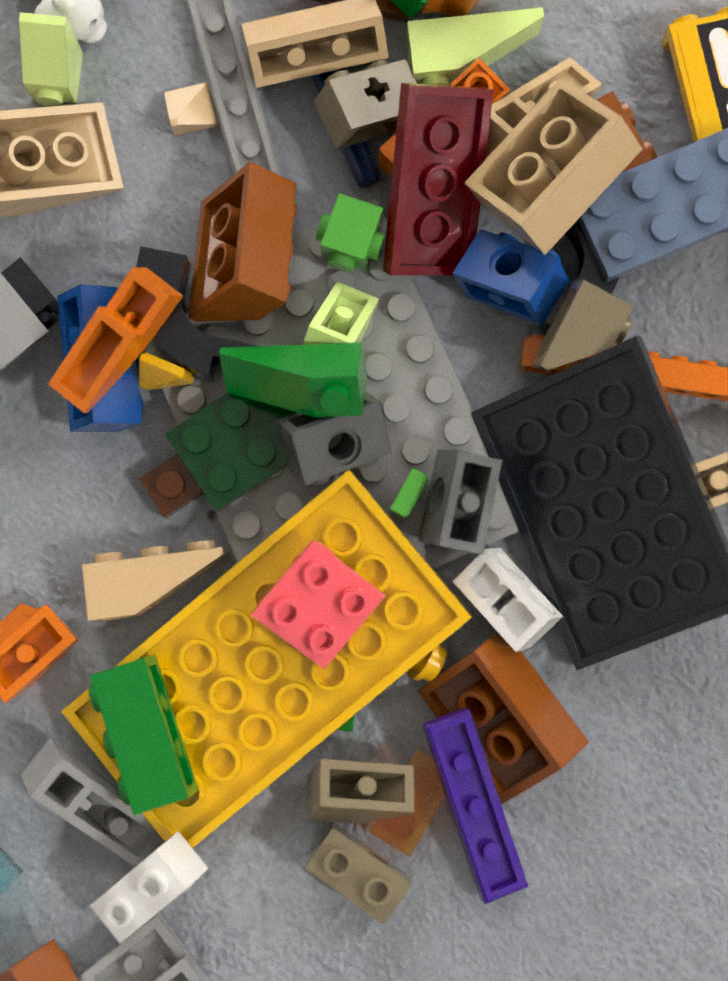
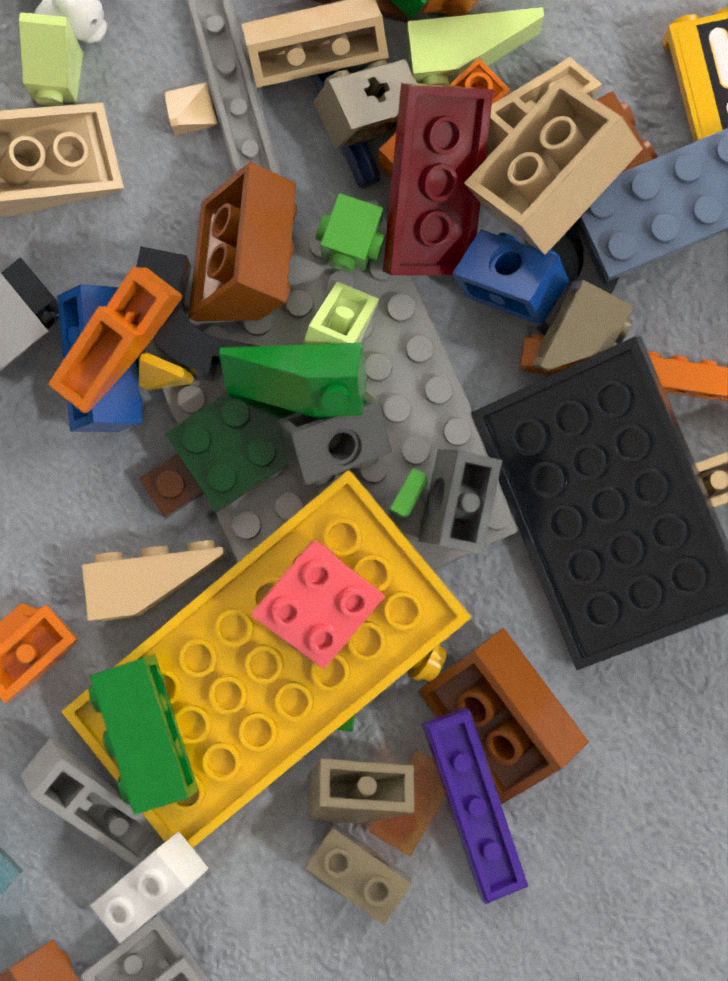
white brick [452,548,563,652] -> none

